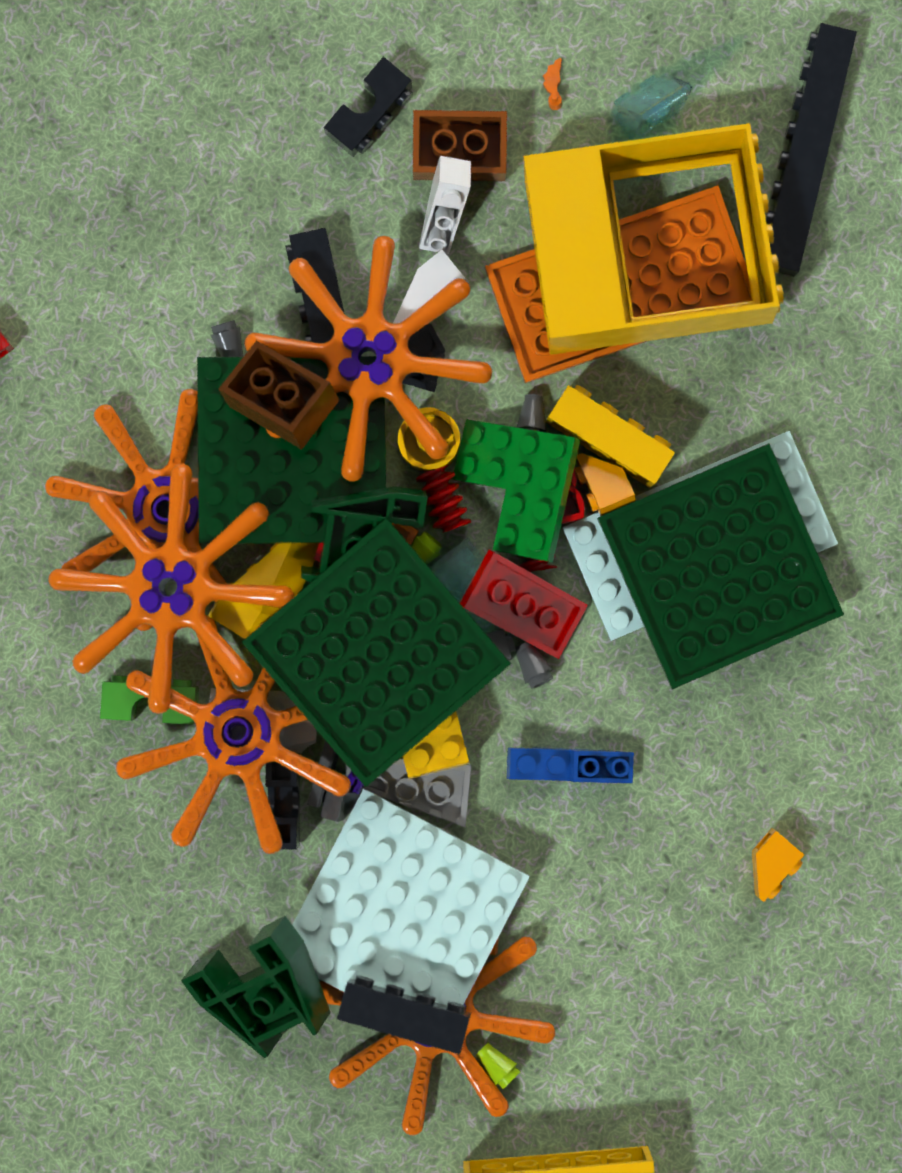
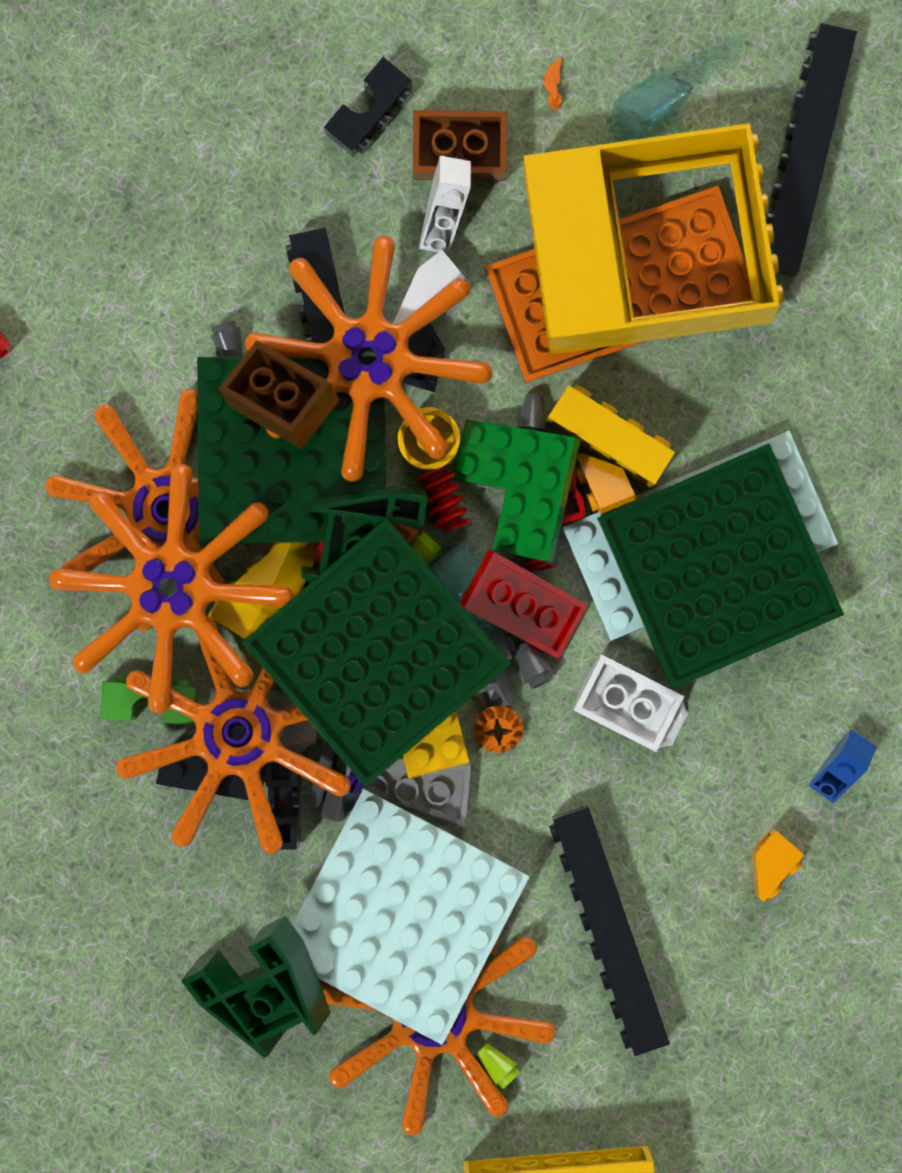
black brick [337,975,471,1055] -> none
blue slope [506,747,634,783] -> none
none -> black arch [156,756,249,800]
none -> orange gear [474,705,523,754]
none -> flat silver slope [475,670,516,709]
none -> black brick [549,805,670,1056]
none -> white slope [572,654,689,752]
none -> blue slope [808,729,877,803]

